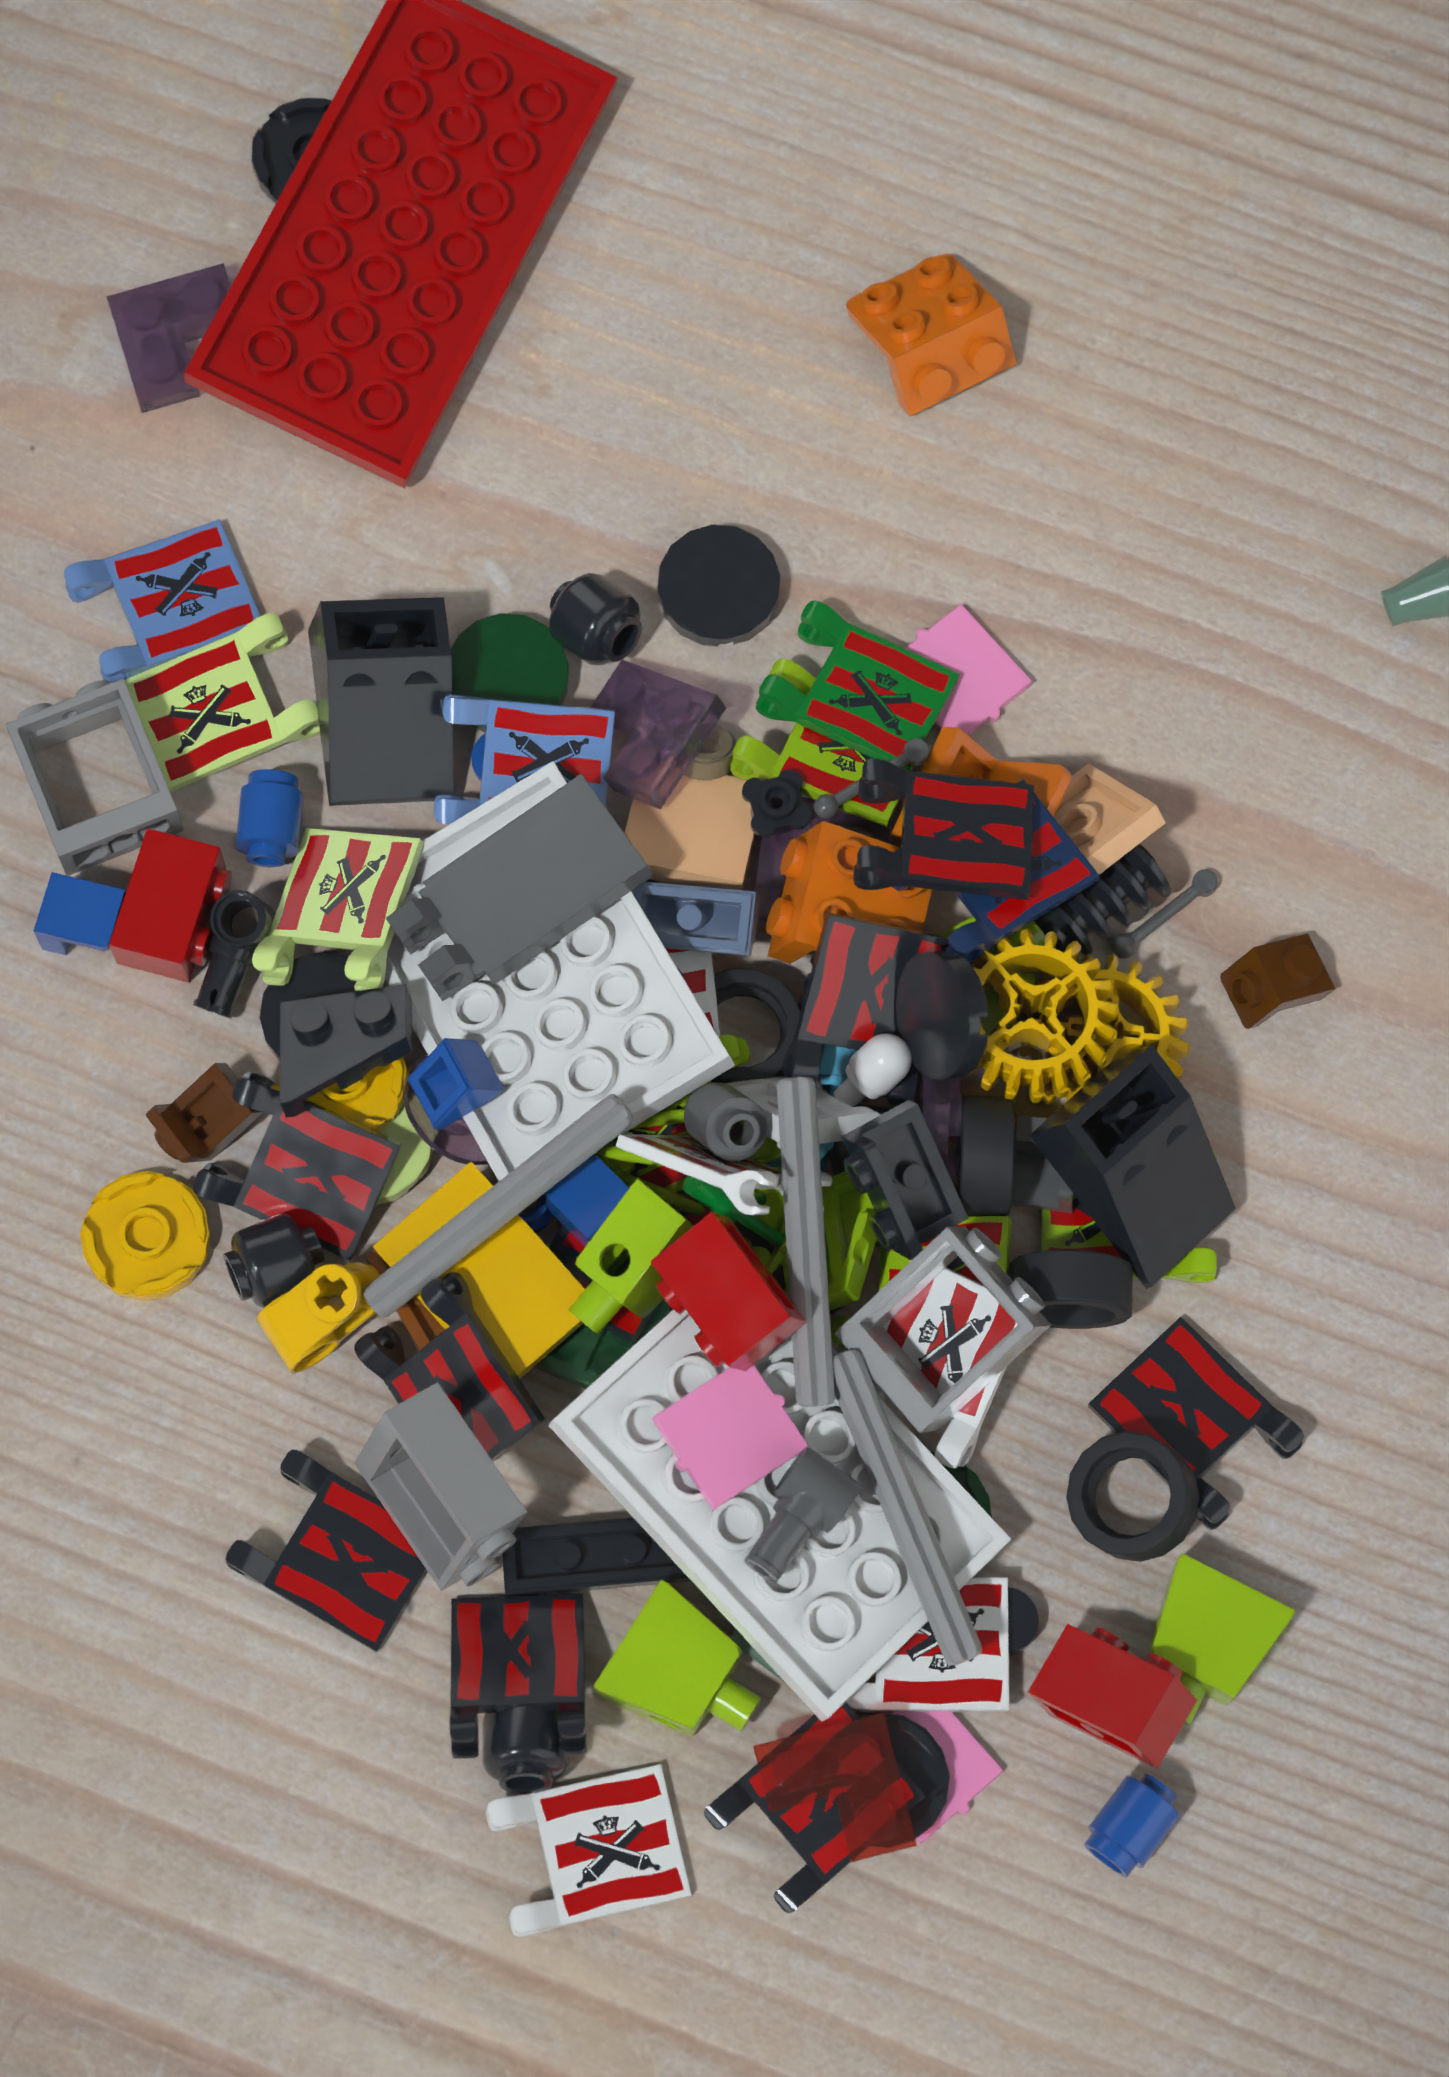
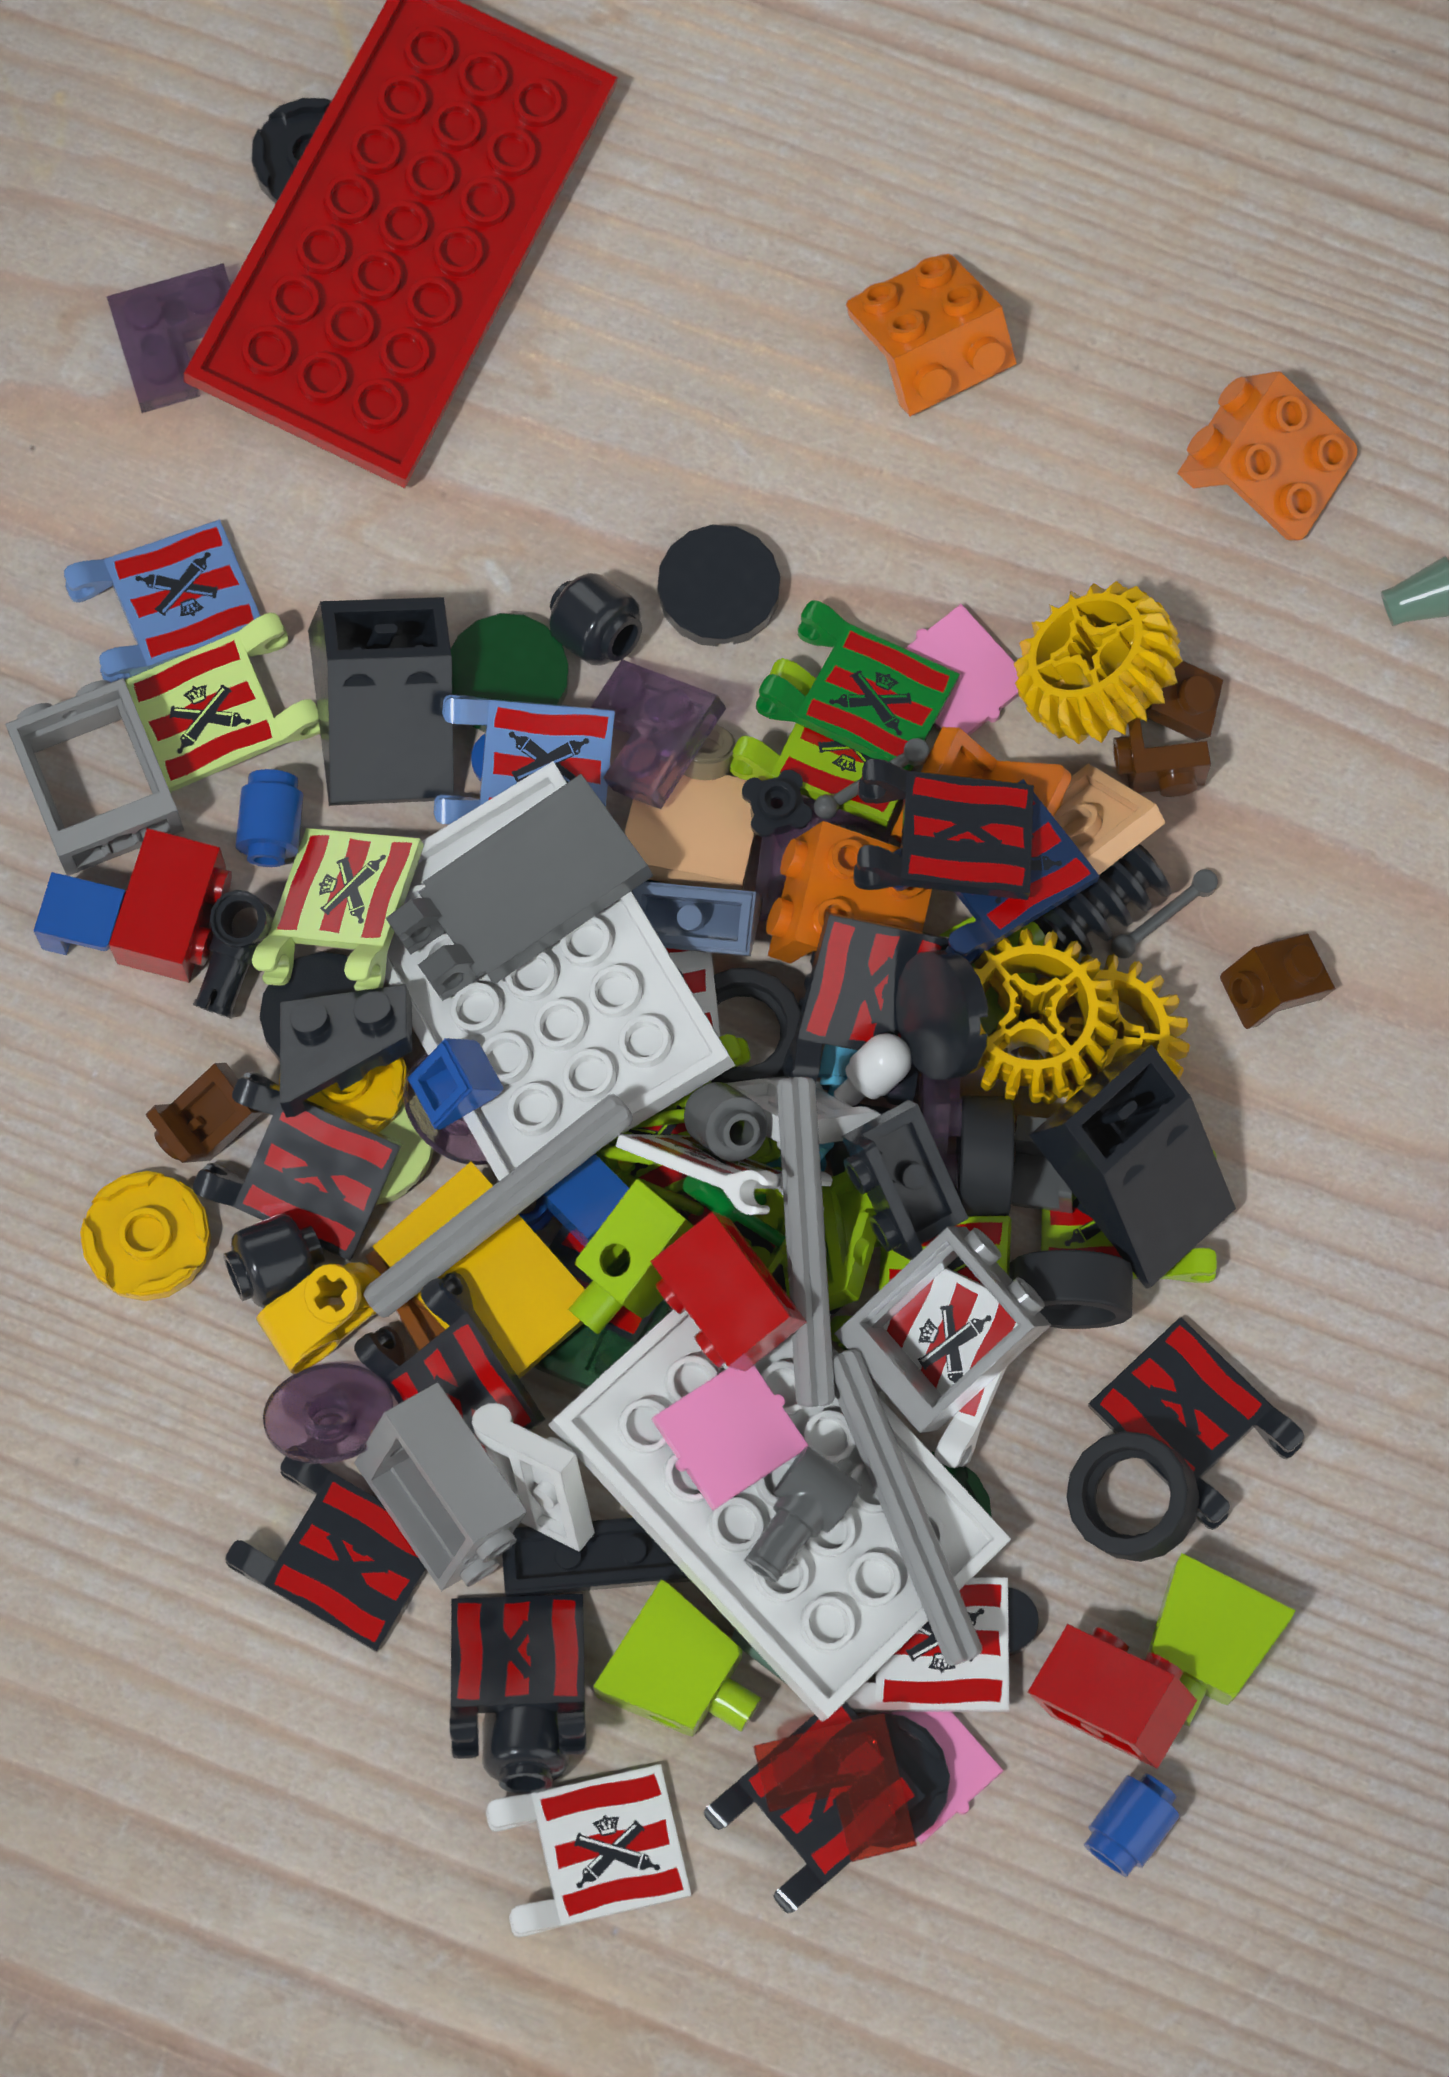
none -> clear purple dish [263,1363,394,1464]
none -> white plate [472,1403,595,1552]
none -> yellow gear [1013,581,1183,744]
none -> reddish brown bracket [1113,718,1211,797]
none -> reddish brown bracket [1140,660,1223,741]
none -> orange bracket [1177,371,1357,541]

